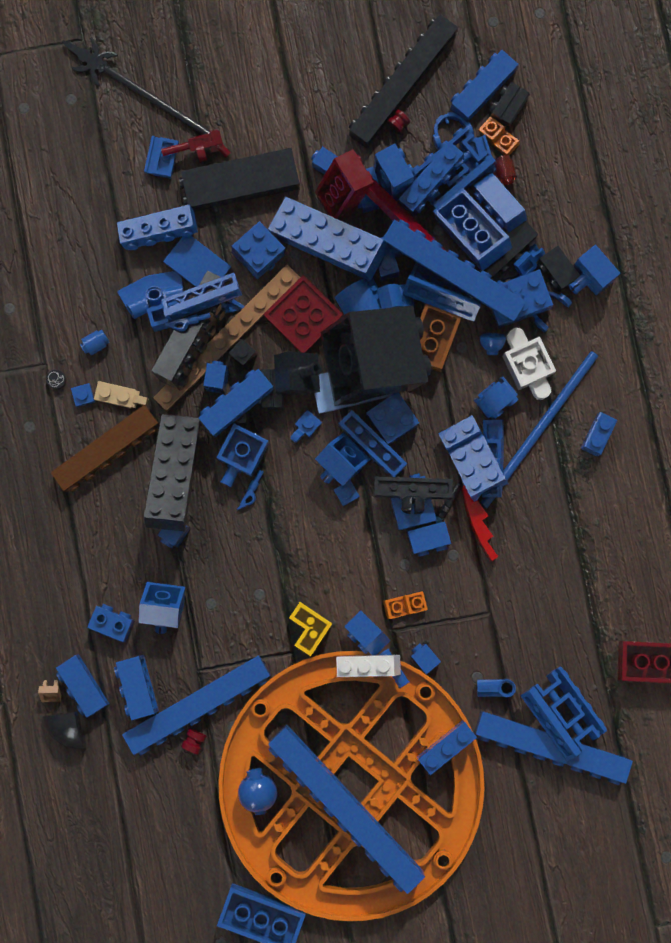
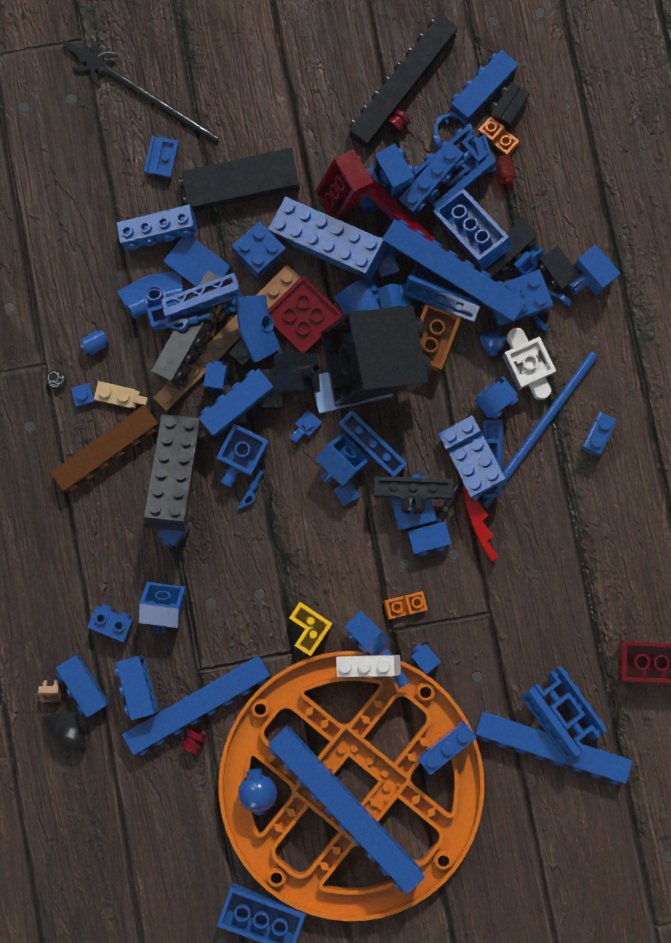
dark red piece [161,129,231,163] -> none
blue brick [311,146,338,175] -> none
blue brick [366,392,420,445] -> none
brick [473,173,527,232] -> none
blue piece [477,679,516,697] -> none
none -> blue panel [235,295,281,363]

